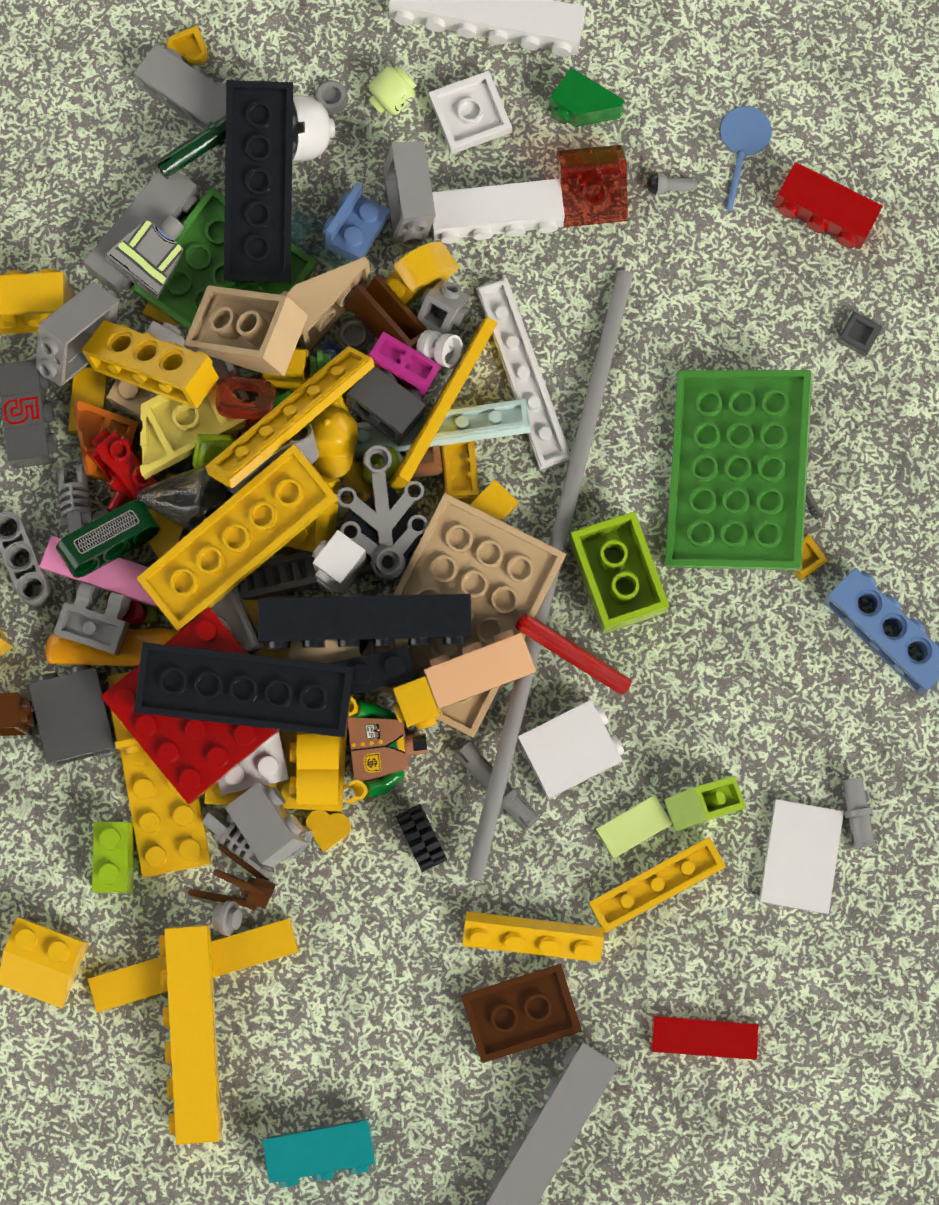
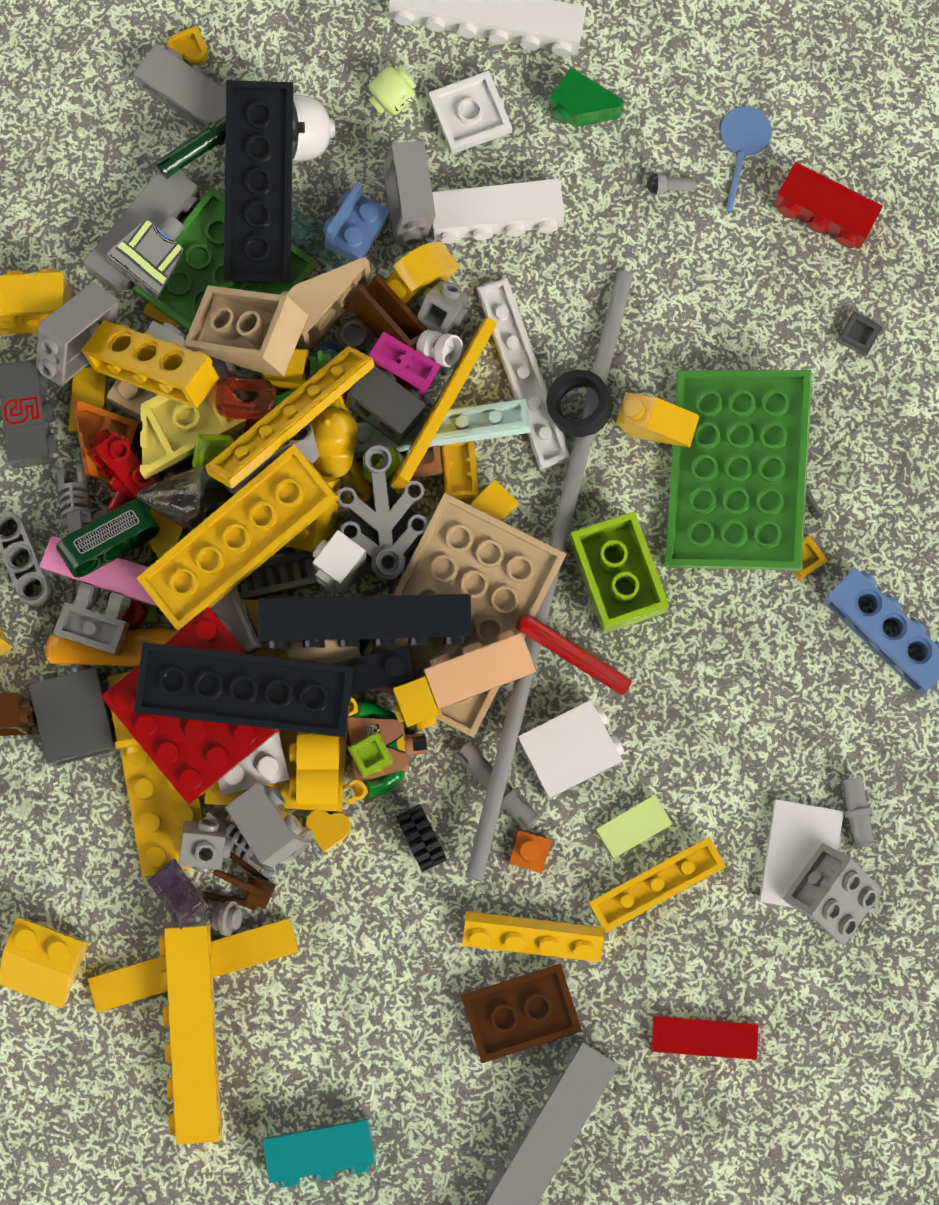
lime brick [92,822,135,894] -> none
light grey tile [315,80,348,115] -> none
clear red slope [556,145,628,227] -> none
lime slope [664,776,747,832] -> none
none -> slope [147,858,209,929]
none -> light grey brick [179,819,232,872]
none -> lime tile [347,731,394,779]
none -> orange plate [509,830,551,874]
none -> black tyre [546,369,613,437]
none -> yellow slope [616,392,699,448]
none -> light grey bracket [783,843,882,945]

